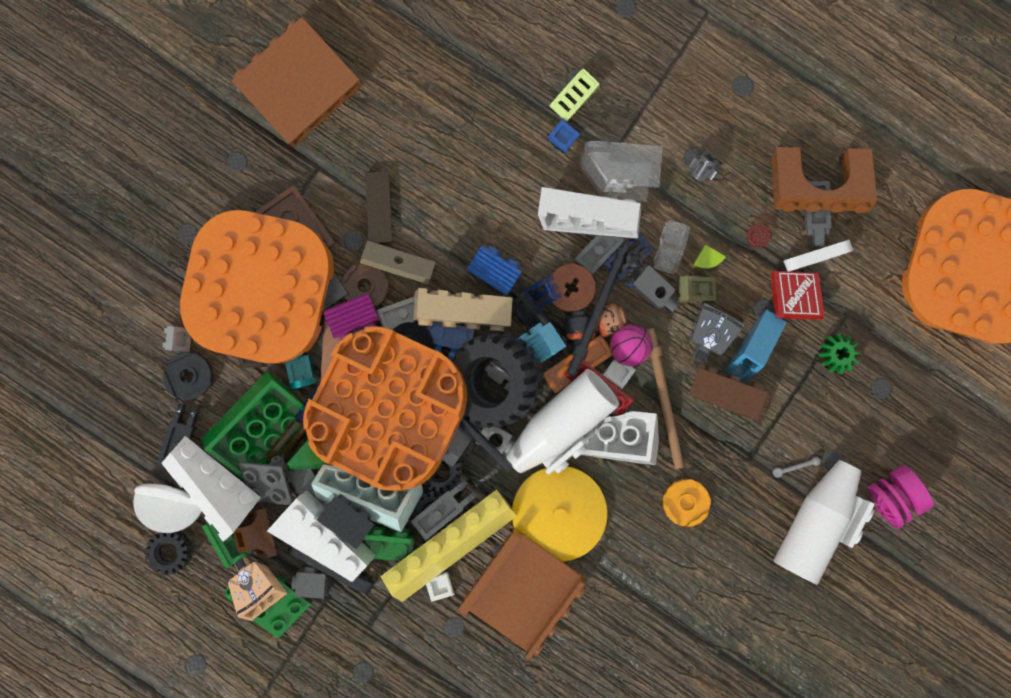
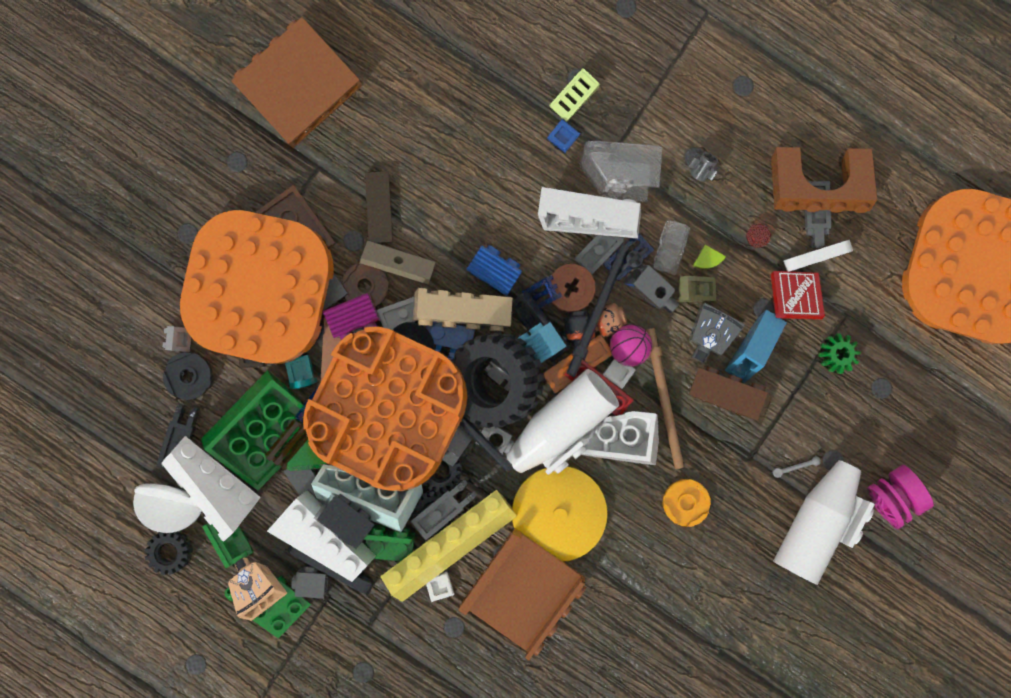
reddish brown brick [234,508,277,558] -> none
dark grey hinge [238,456,293,505] -> none

